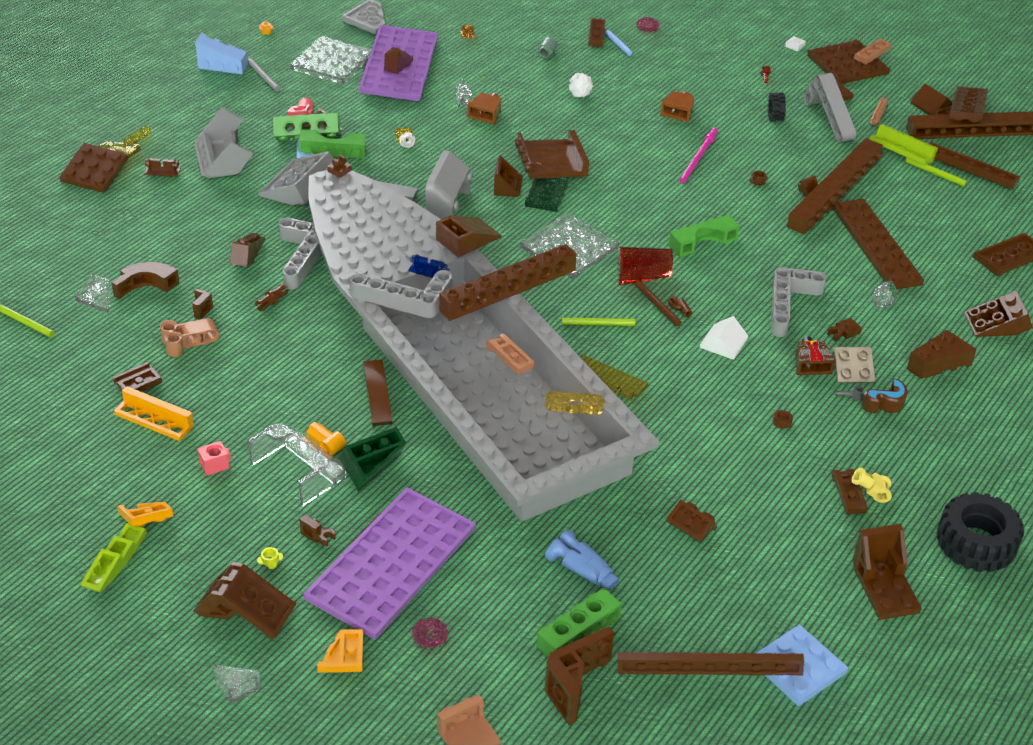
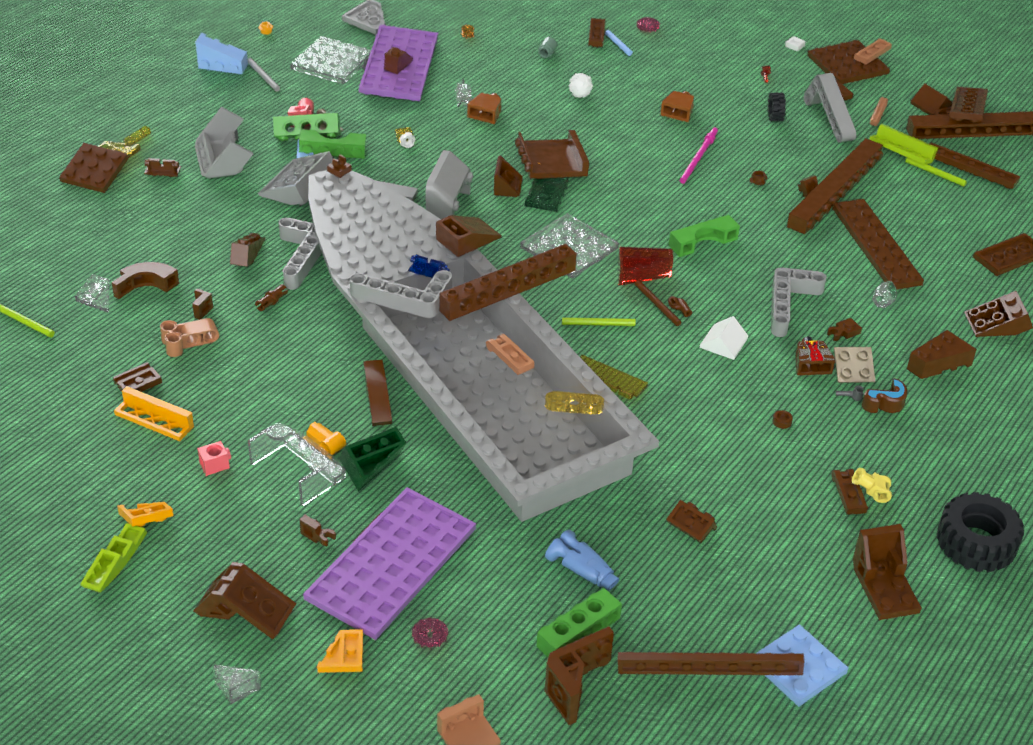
neon yellow plate [257,547,283,569] -> none

